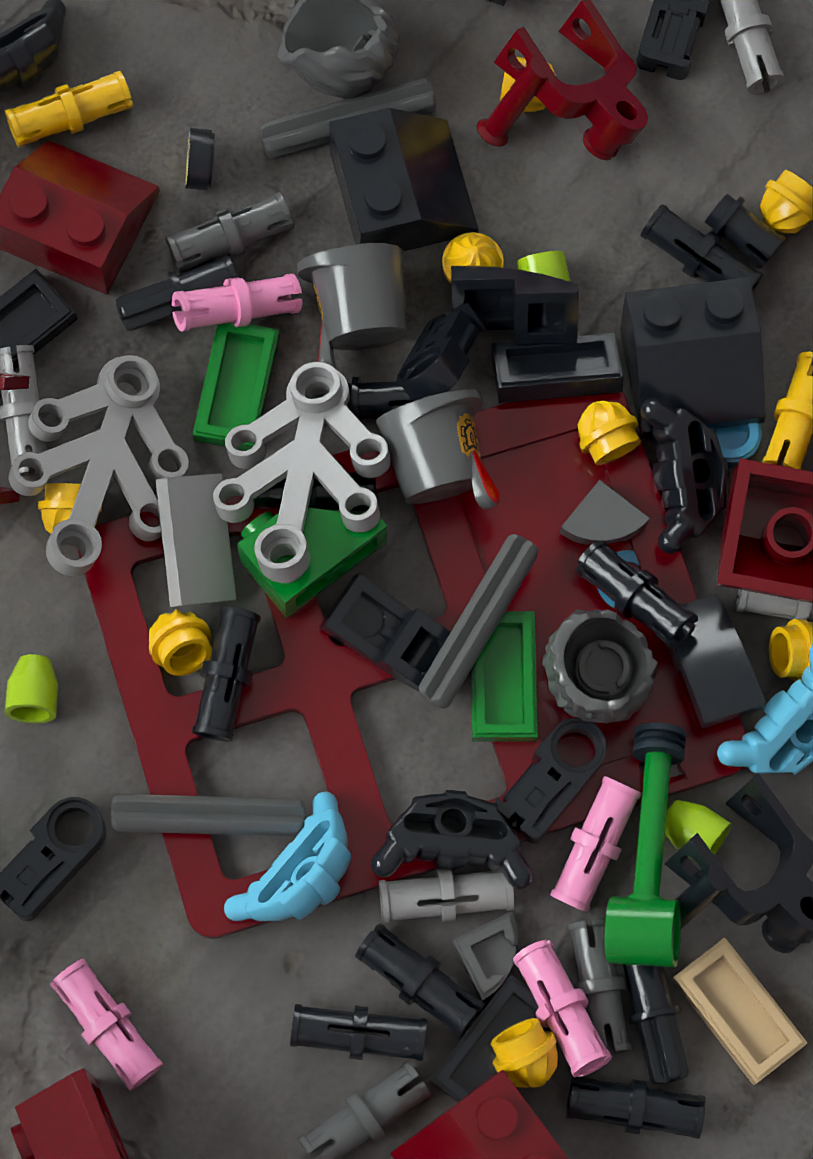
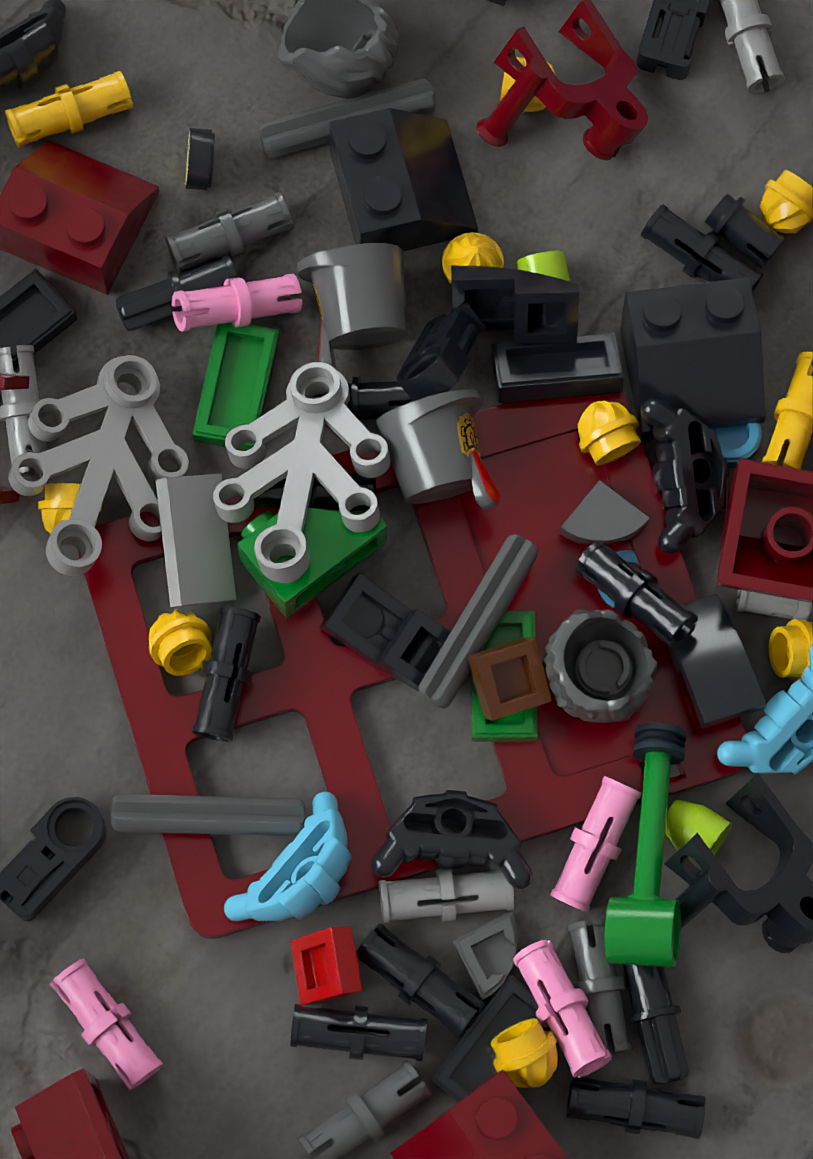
lime hose [4,654,59,724] -> none
black piece [495,718,607,843] -> none
tan tile [671,937,807,1085] -> none
none -> red plate [290,926,362,1006]
none -> reddish brown plate [468,637,552,720]

